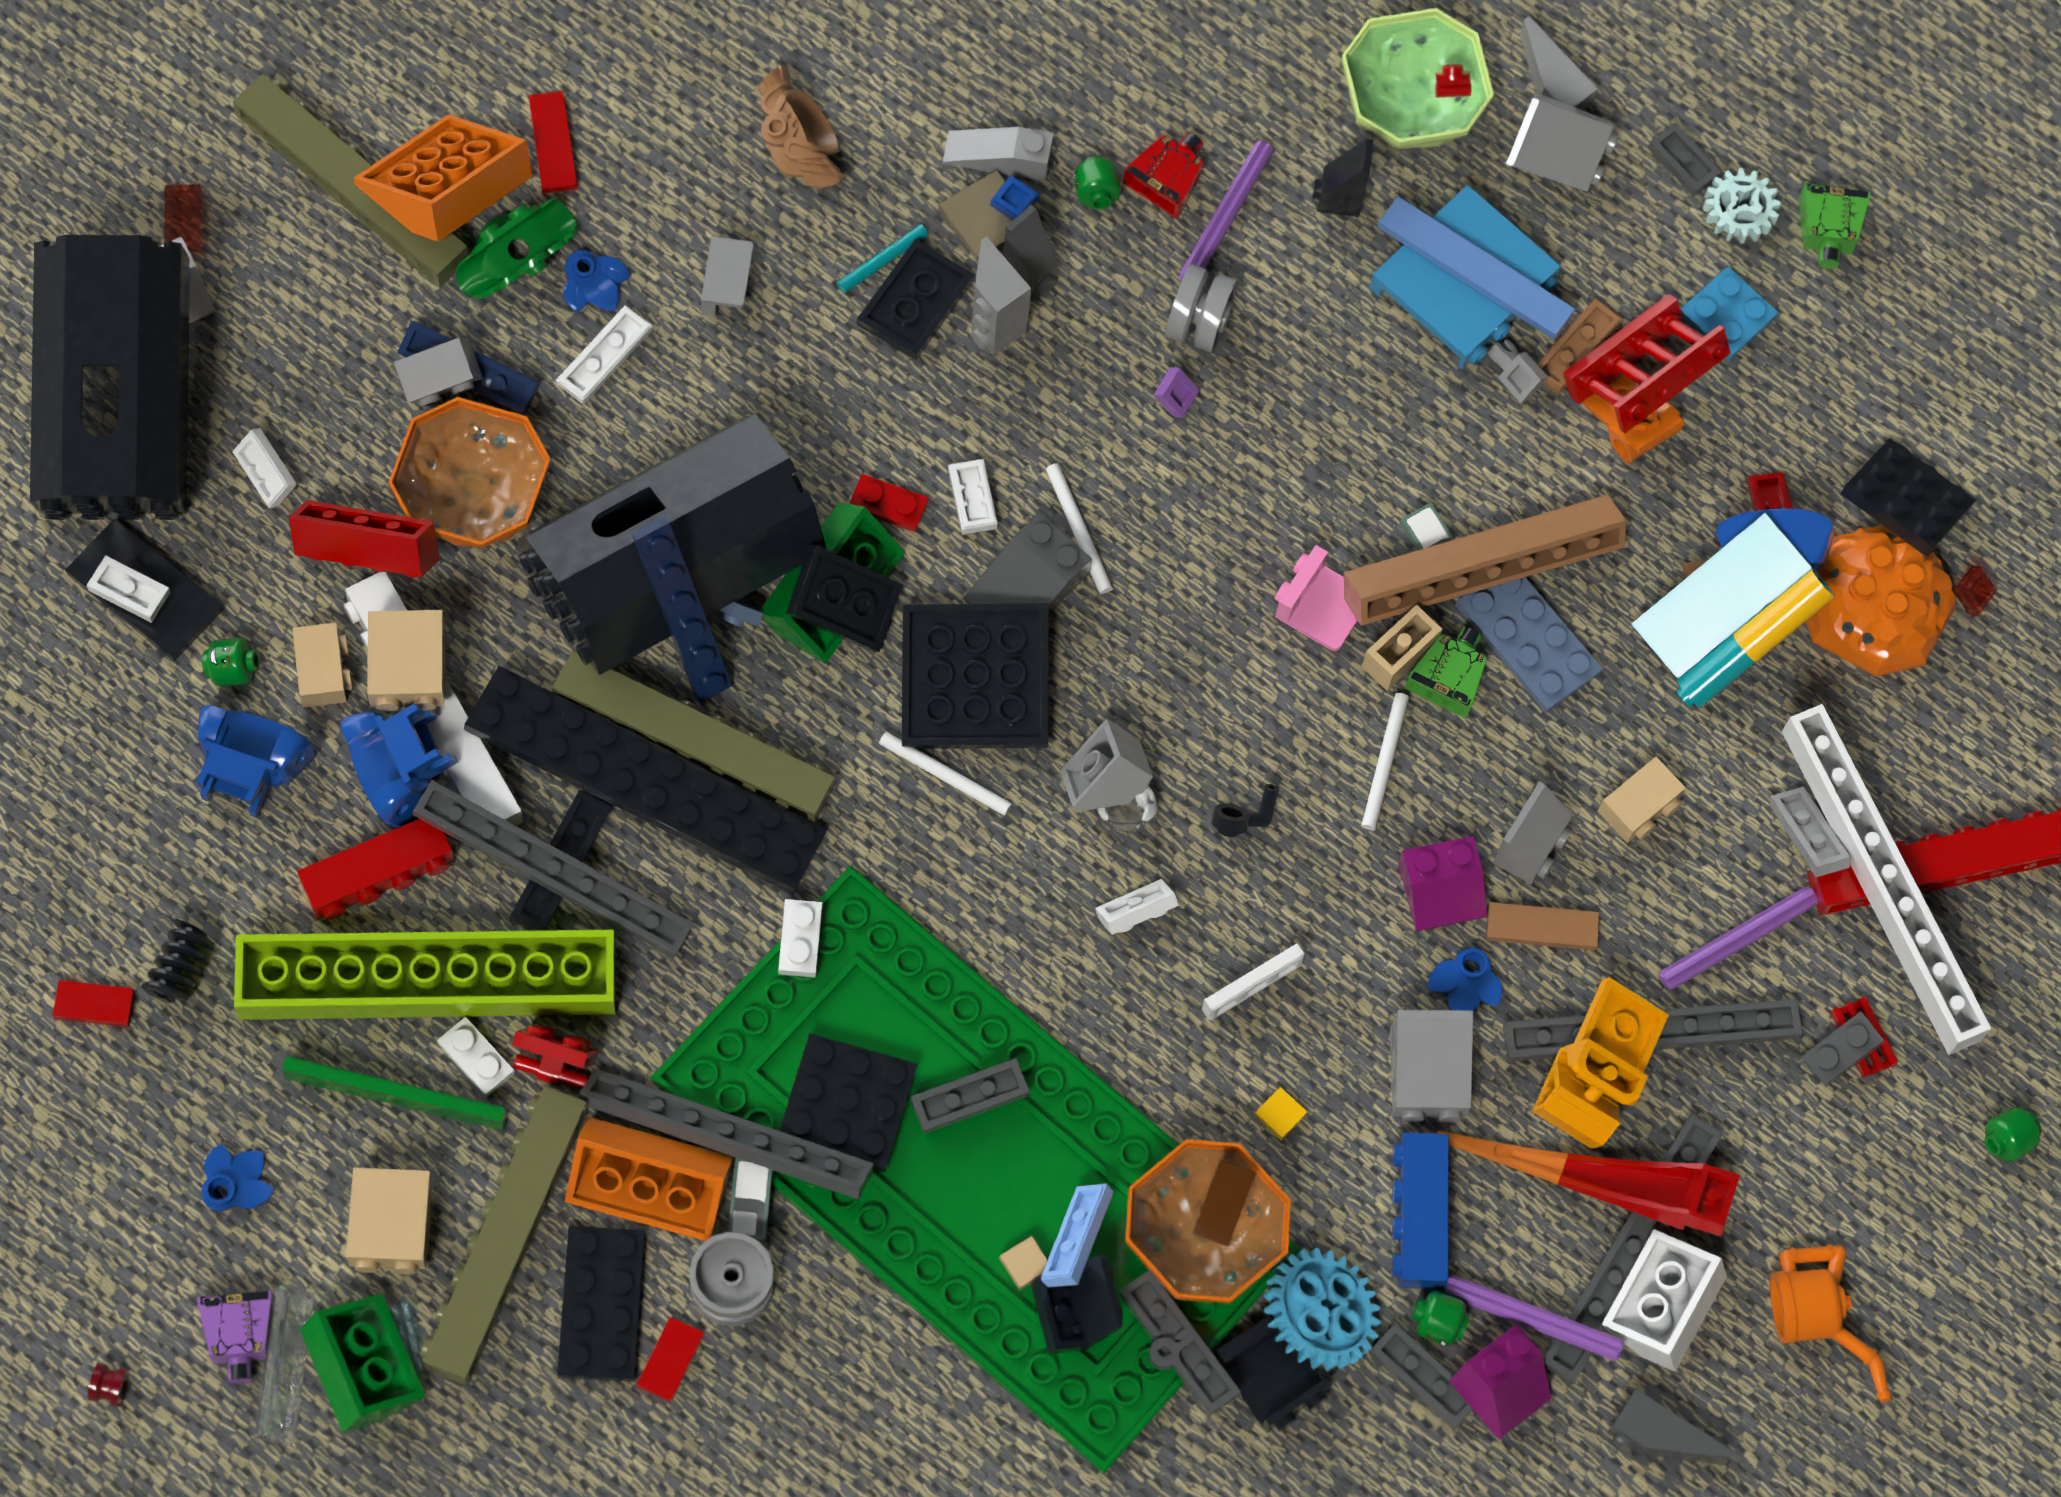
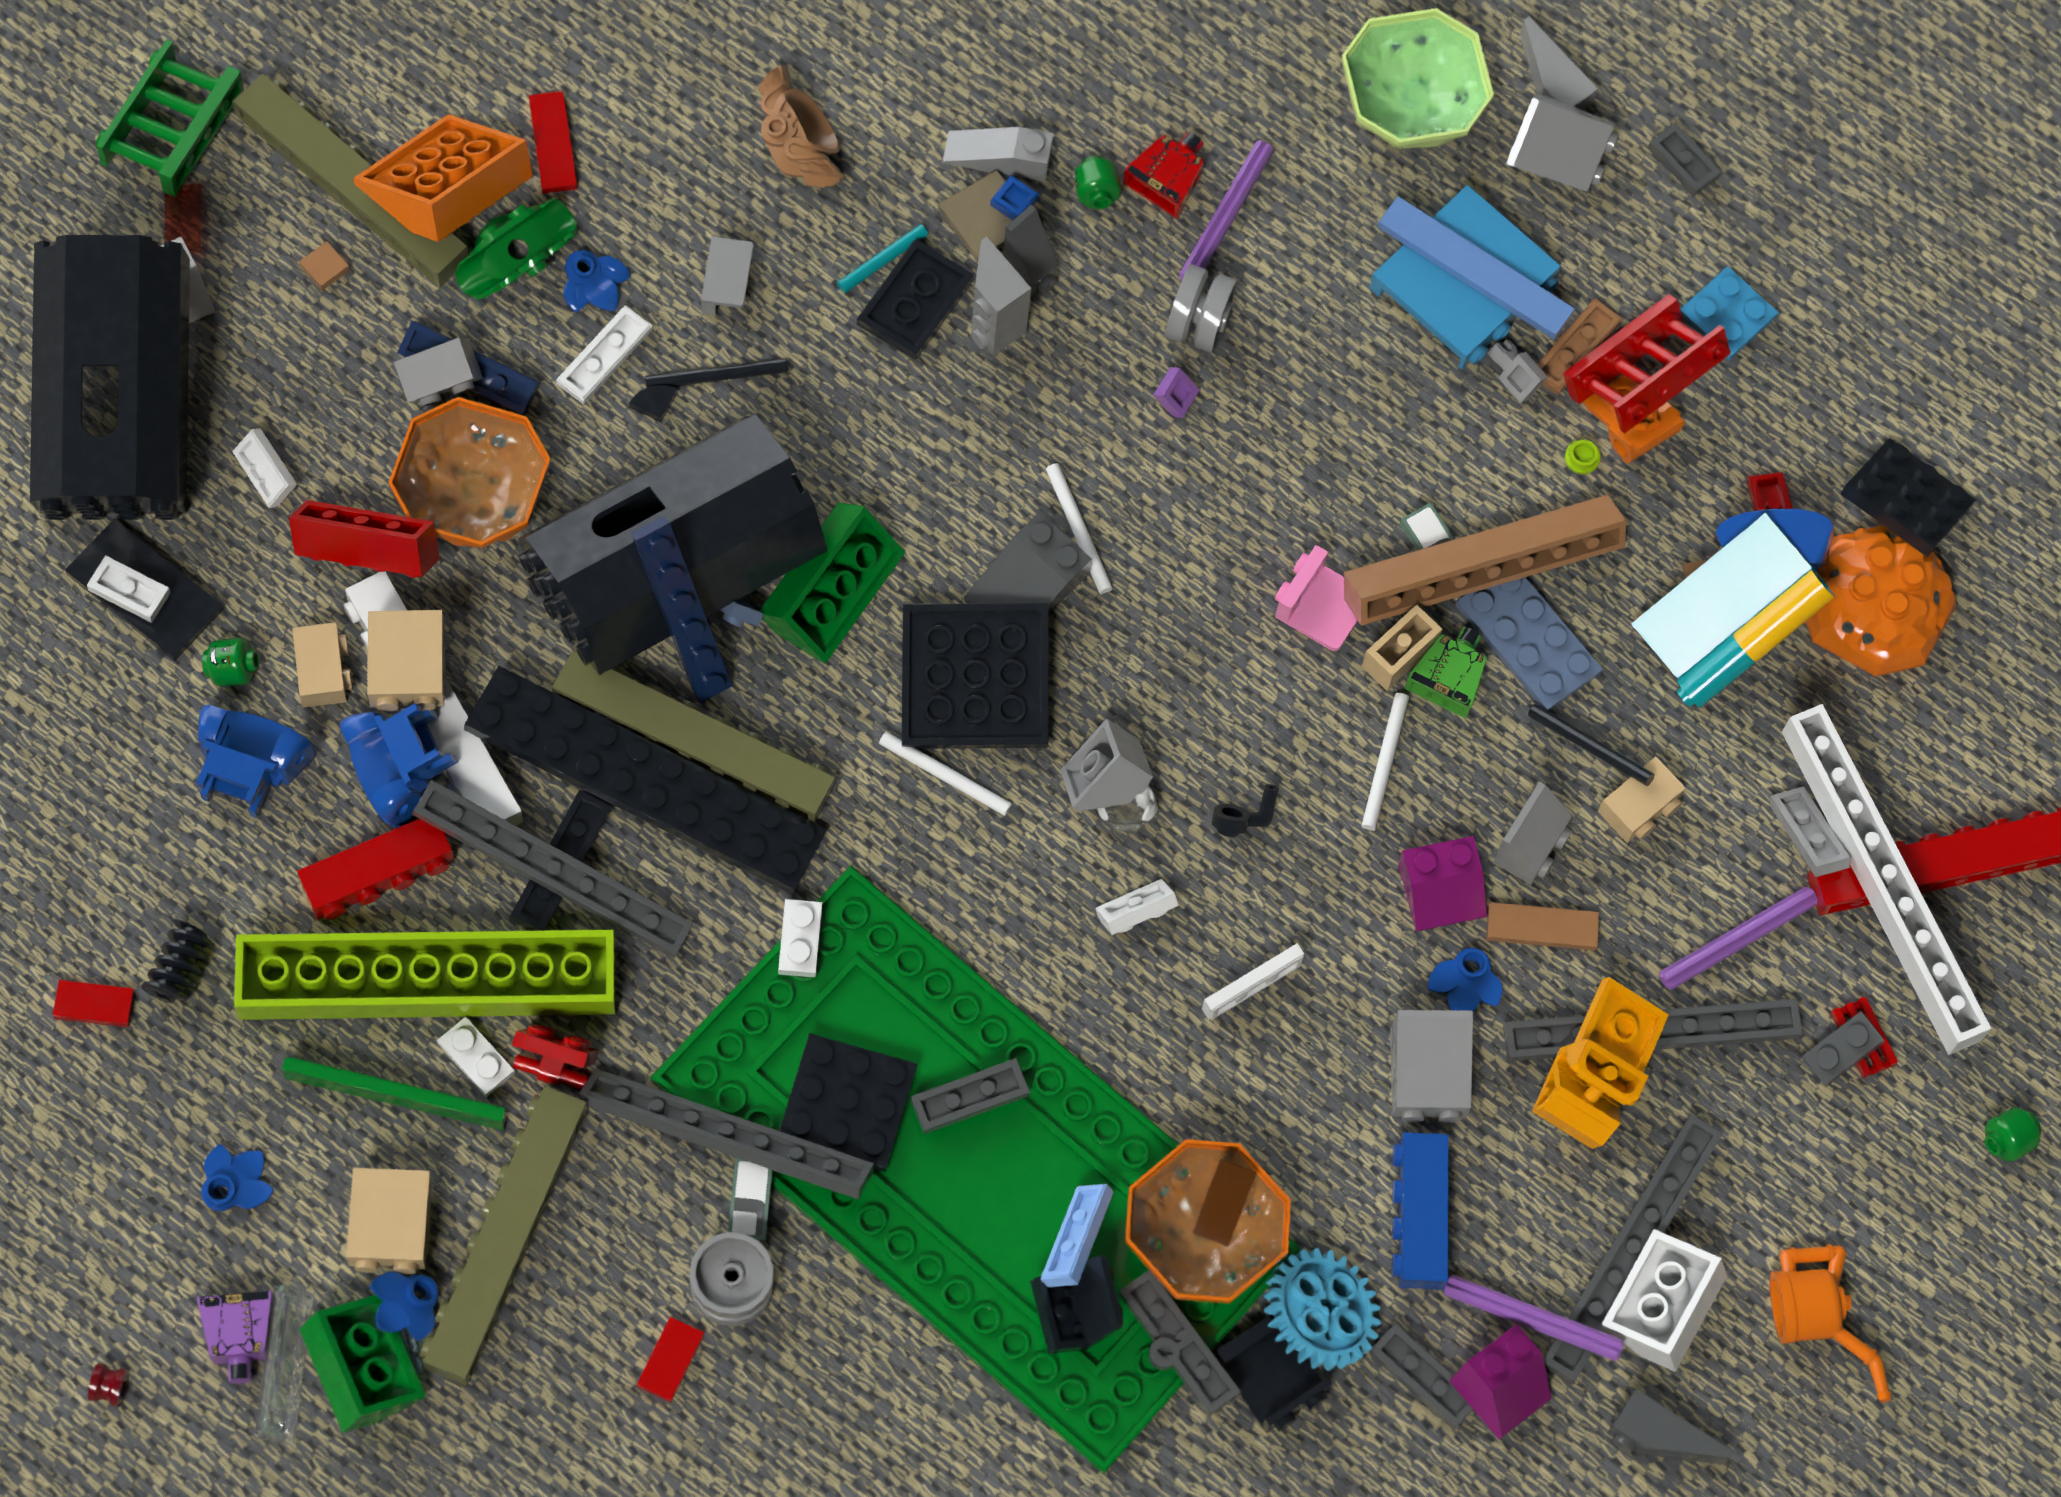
black plate [557,1226,645,1382] -> none
orange slope [564,1117,734,1241] -> none
black plate [786,545,903,652] -> none
red plate [849,473,929,533] -> none
white plate [948,459,997,535] -> none
tan tile [999,1236,1047,1290] -> none
yellow tile [1254,1087,1307,1141] -> none
black slope [1312,139,1374,217] -> none
green head [1411,1291,1470,1346] -> none
red plate [1435,64,1472,98] -> none
red plate [1436,1131,1740,1236] -> none
light aqua gear [1703,168,1781,244] -> none
bright green torso [1798,183,1871,269] -> none
clear red tile [1953,565,1997,617] -> none
none -> green fence [96,39,244,197]
none -> medium nougat tile [299,241,350,291]
none -> blue plate [369,1271,438,1341]
none -> black tile [629,385,678,422]
none -> black bar [645,358,788,388]
none -> black bar [1528,704,1655,786]
none -> lime plate [1564,440,1601,475]

